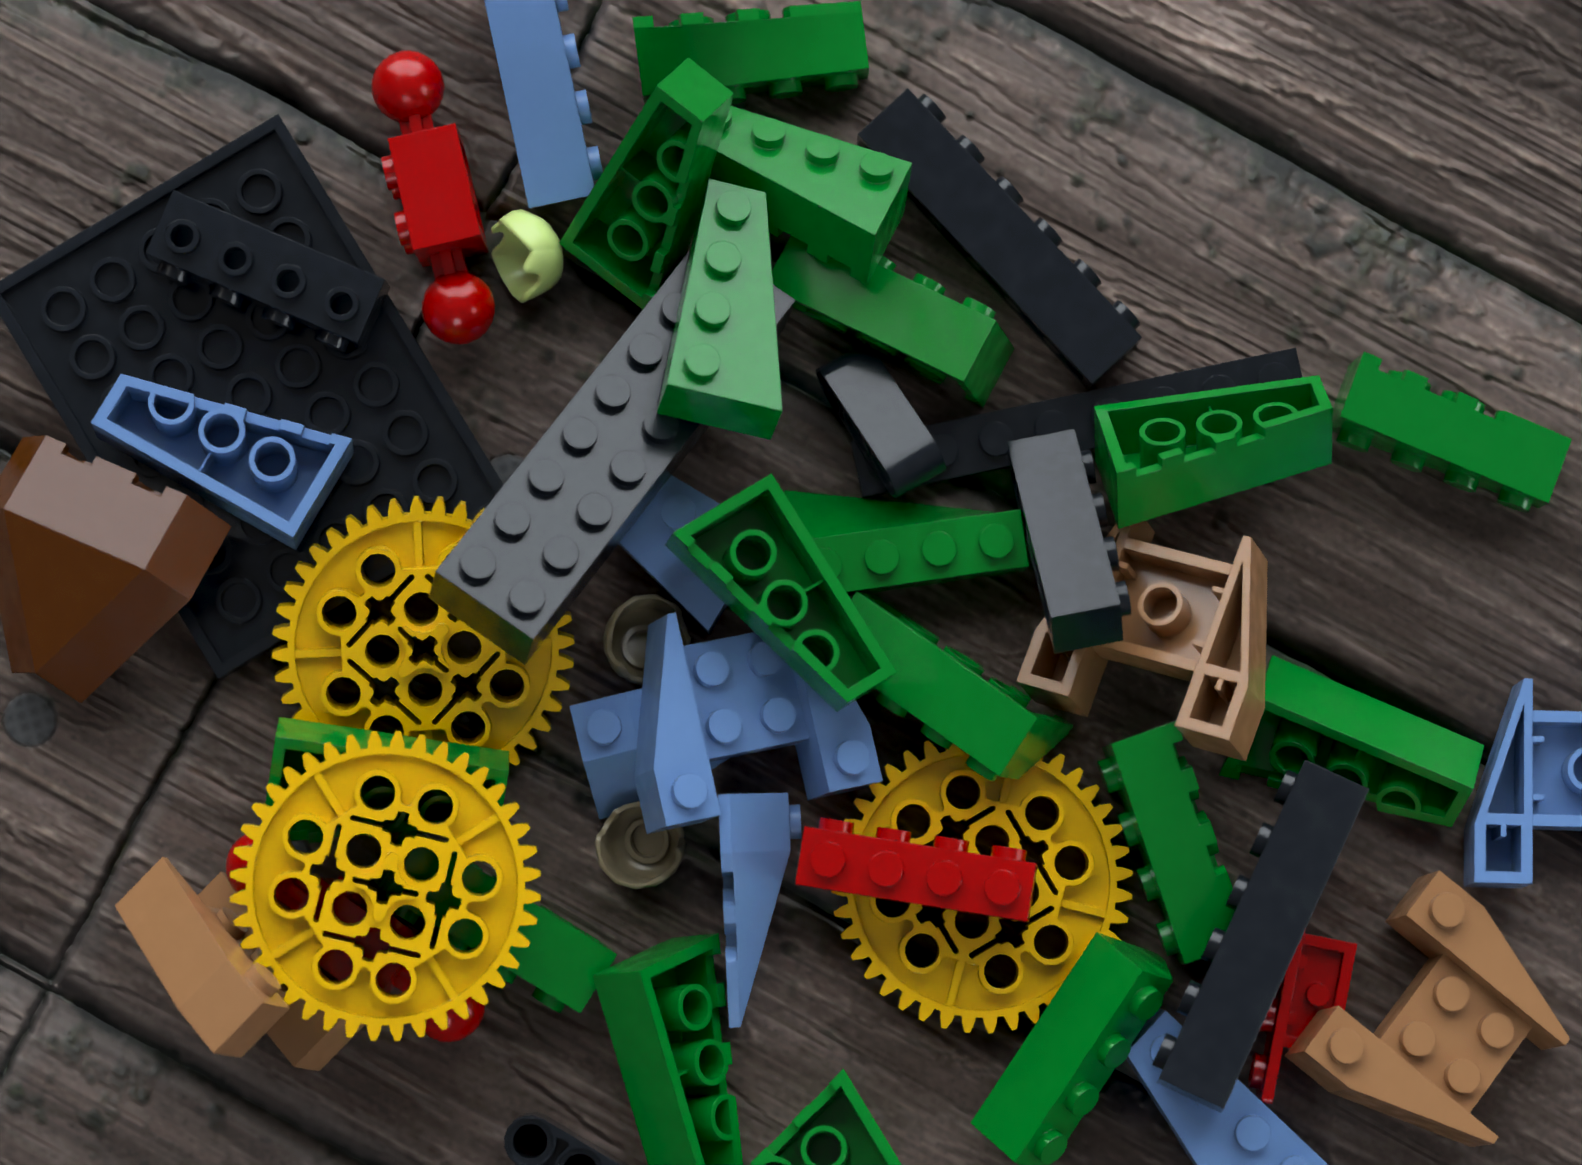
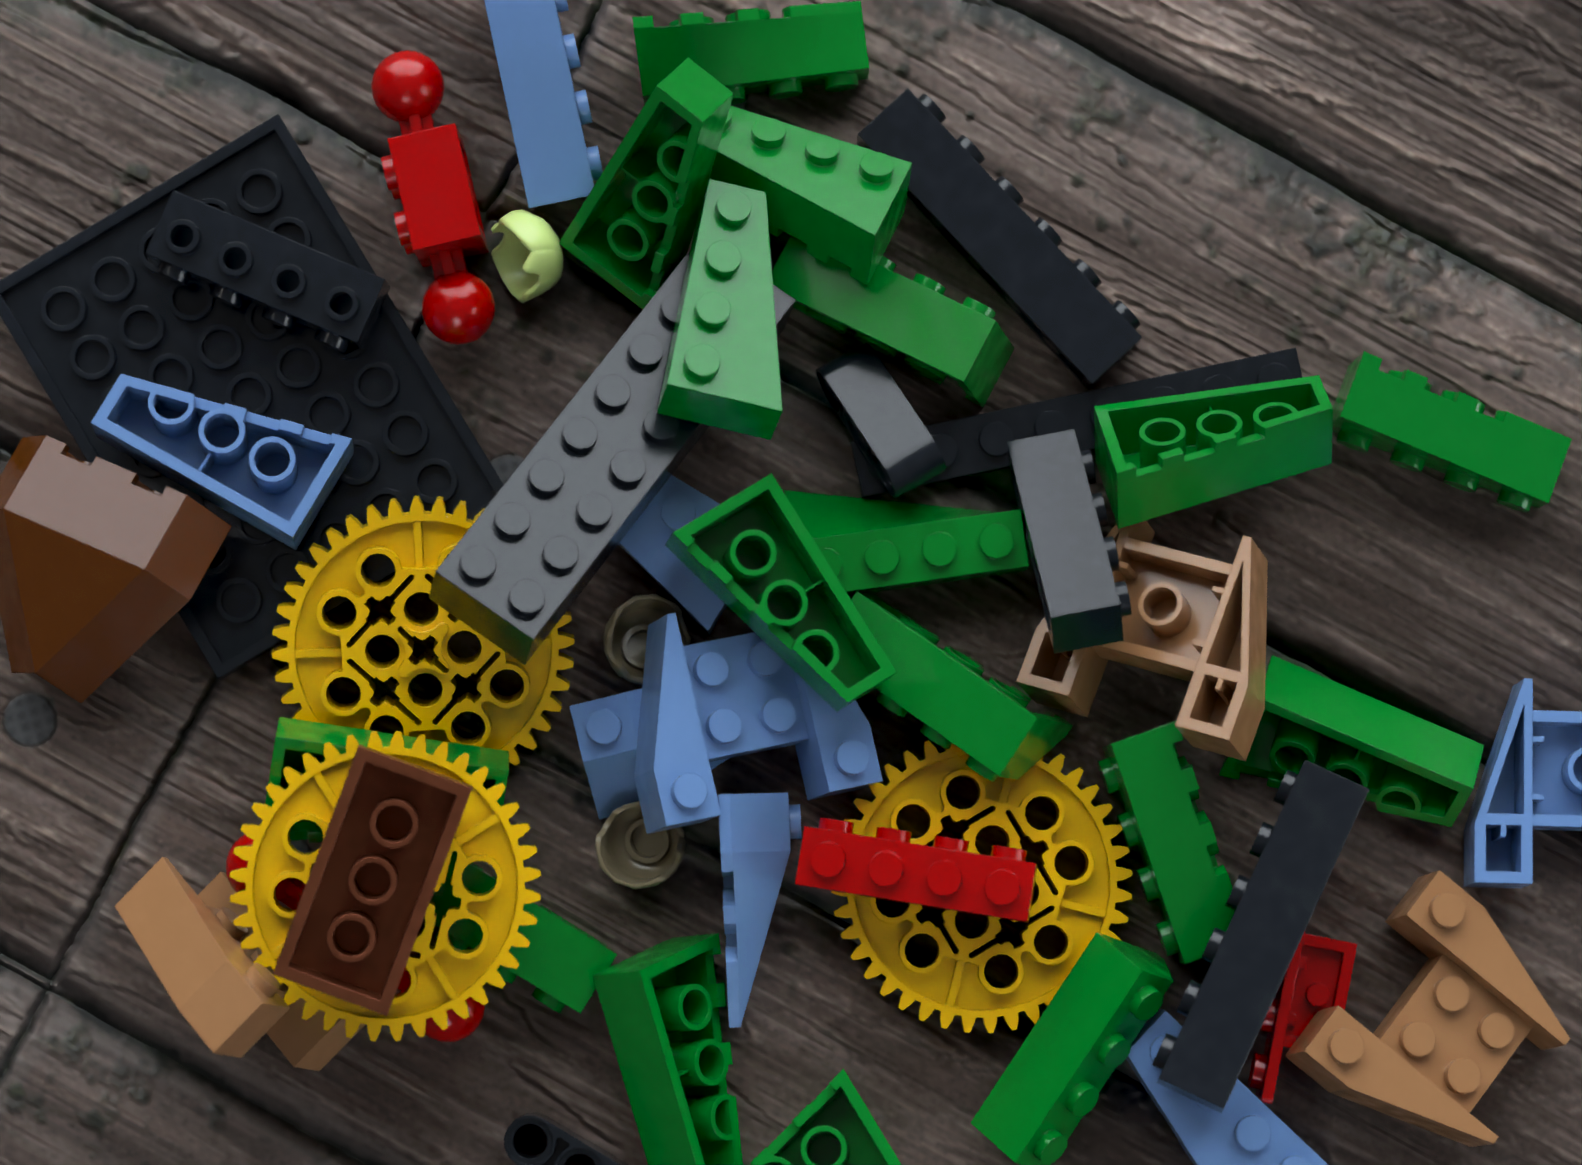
none -> copper brick [273,744,472,1016]

